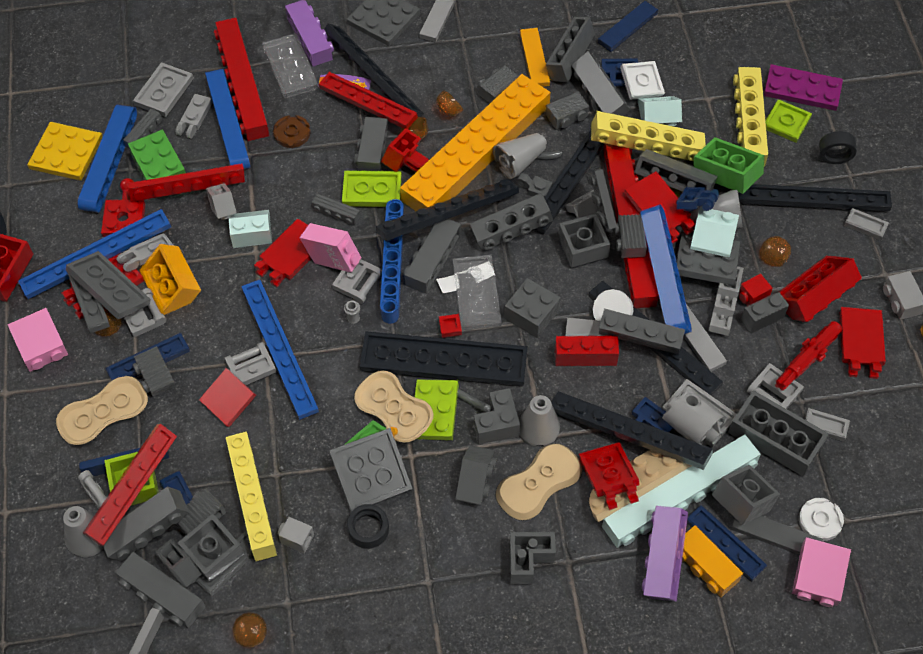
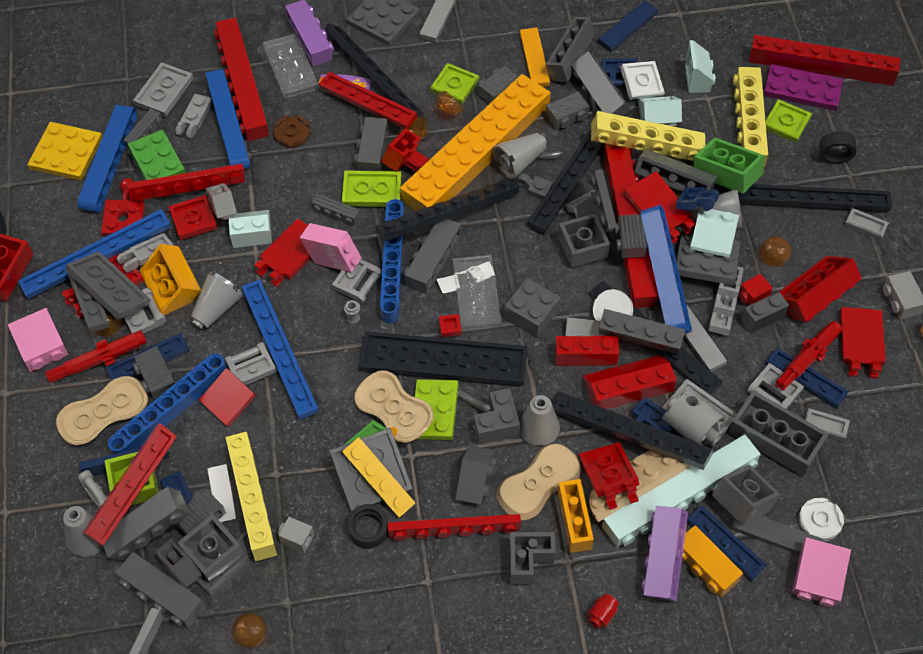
dark grey brick [470,193,553,251] -> none
none -> red piece [45,330,147,383]
none -> blue beam [108,353,227,454]
none -> red plate [169,195,218,240]
none -> light grey cone [190,271,243,329]
none -> white sticker [207,464,236,522]
none -> yellow plate [341,437,415,517]
none -> red plate [388,514,521,541]
none -> lime tile [430,63,479,105]
none -> light orange brick [558,479,594,553]
none -> red slope [582,355,677,409]
none -> red brick [587,594,619,629]
none -> light aqua slope [685,40,715,93]
none -> red brick [749,34,900,86]
none -> dark blue tile [765,348,849,409]

